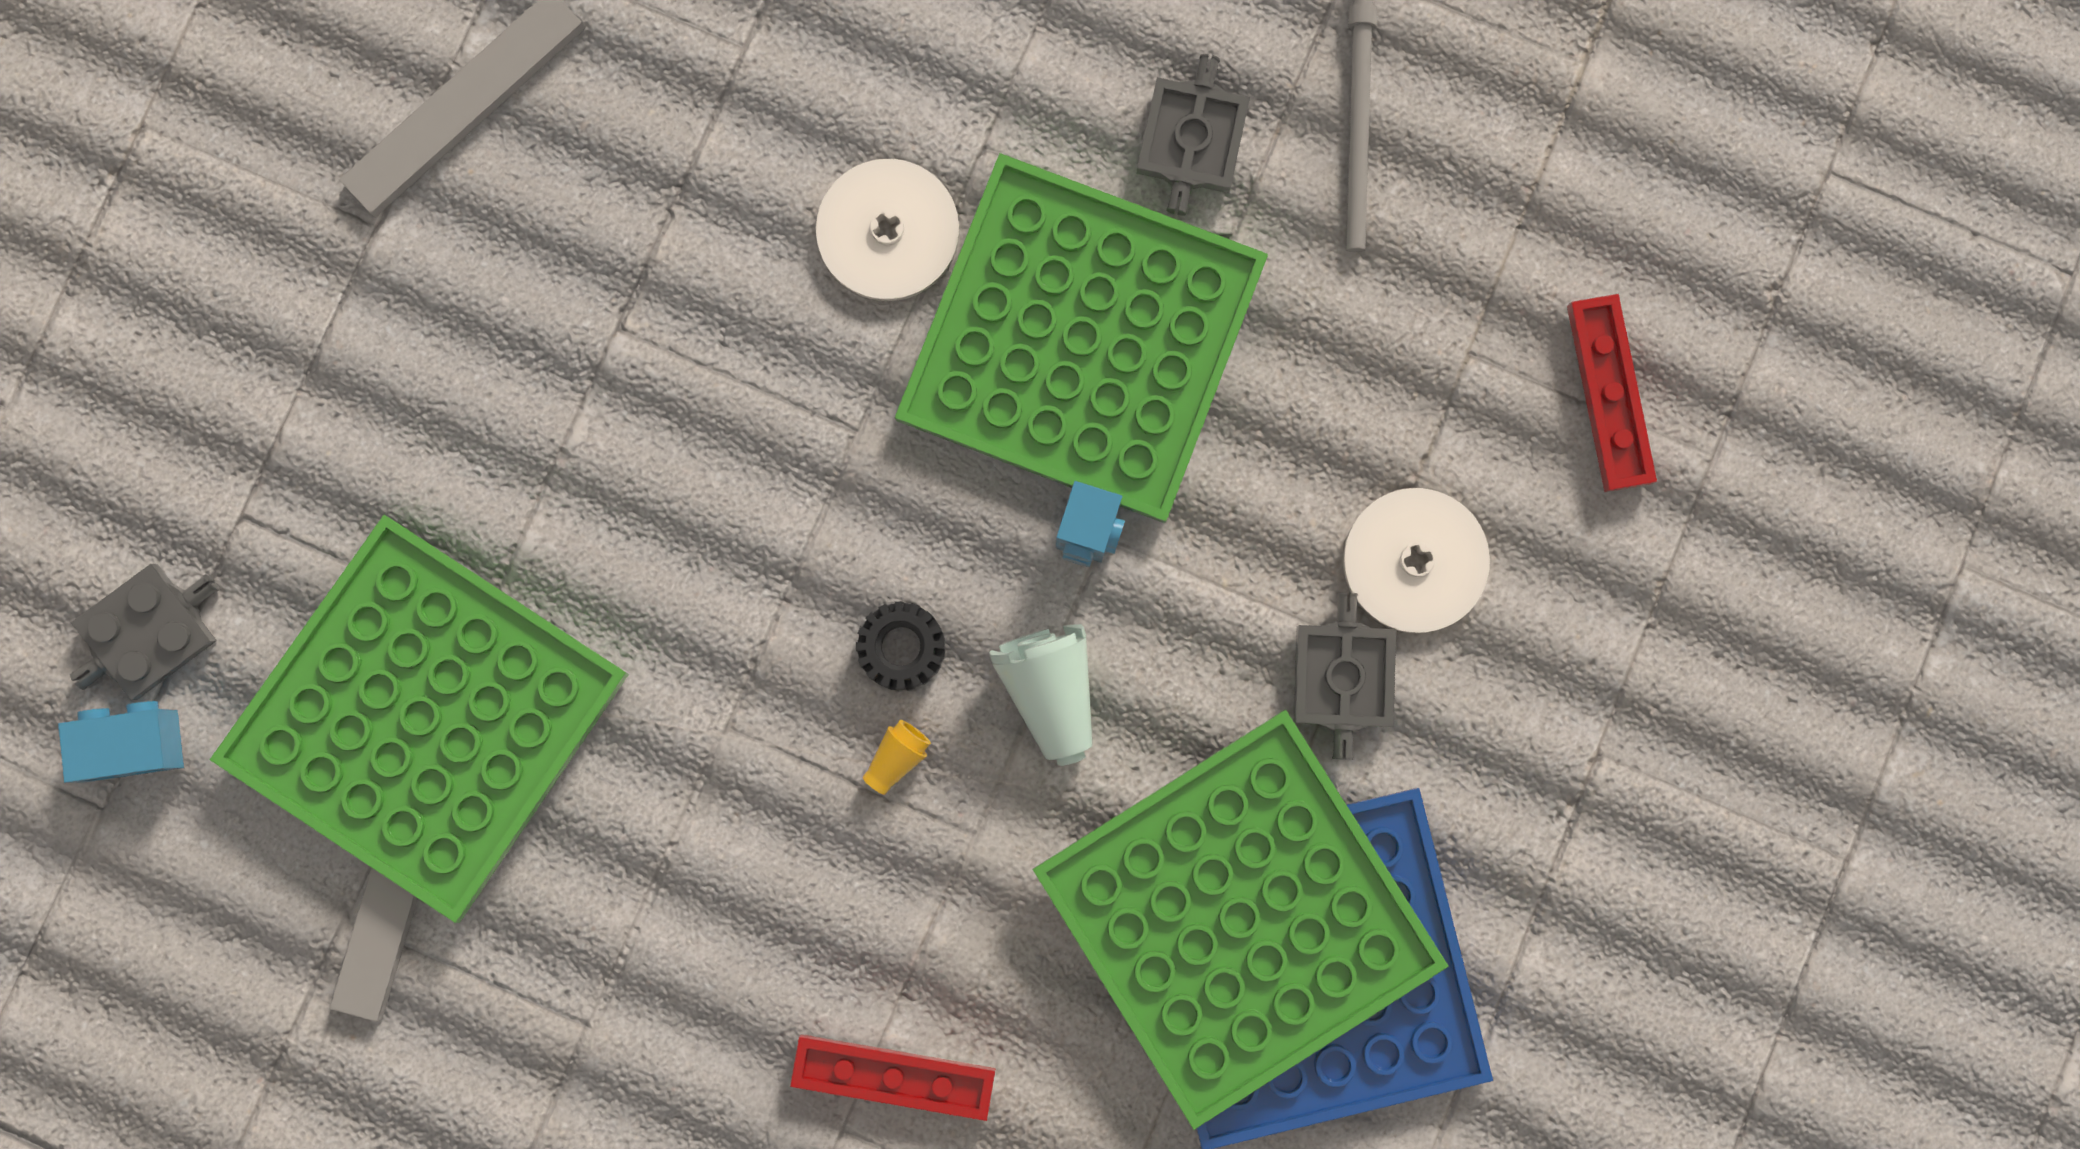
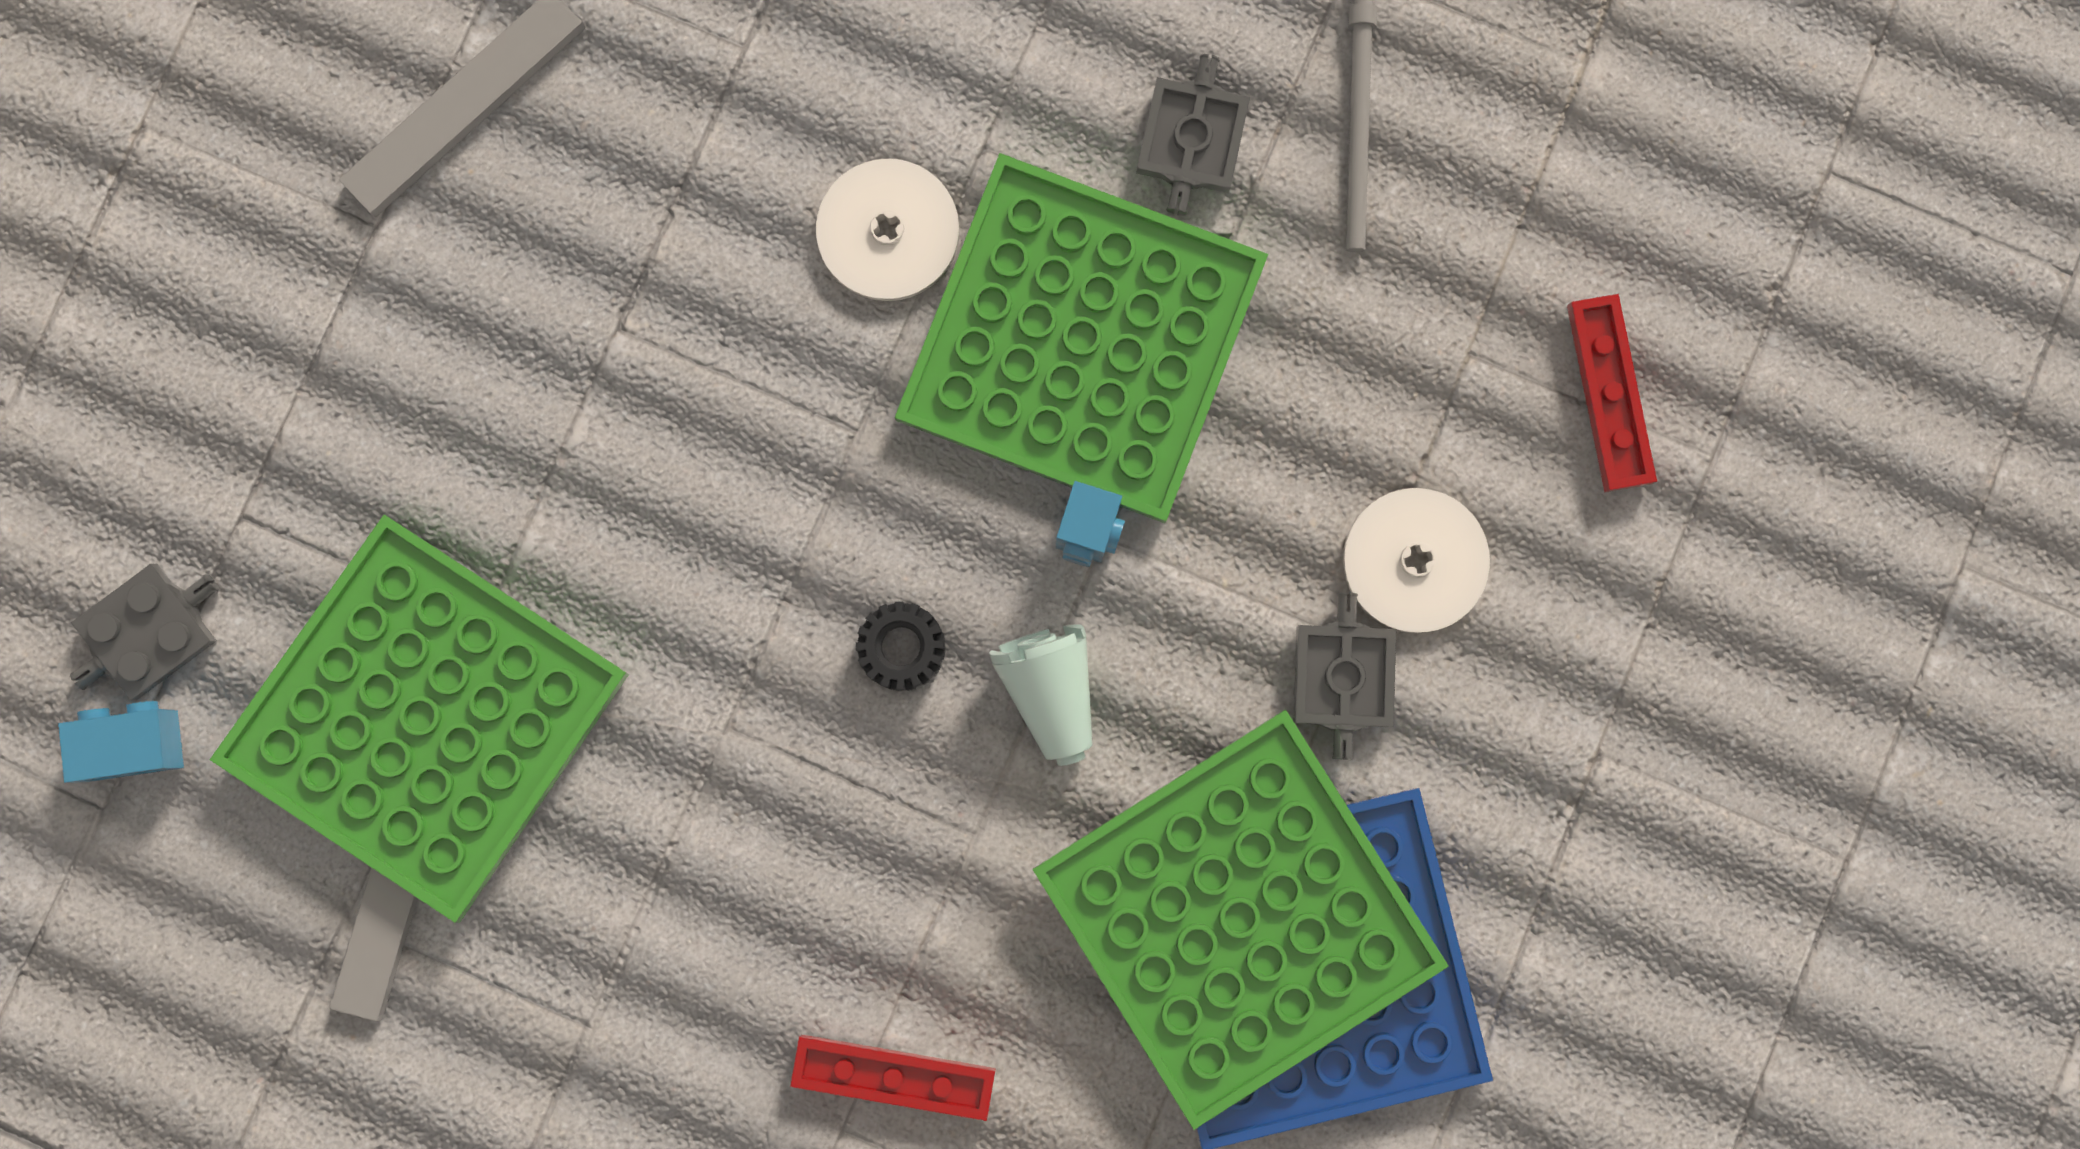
yellow cone [862,720,931,795] -> none

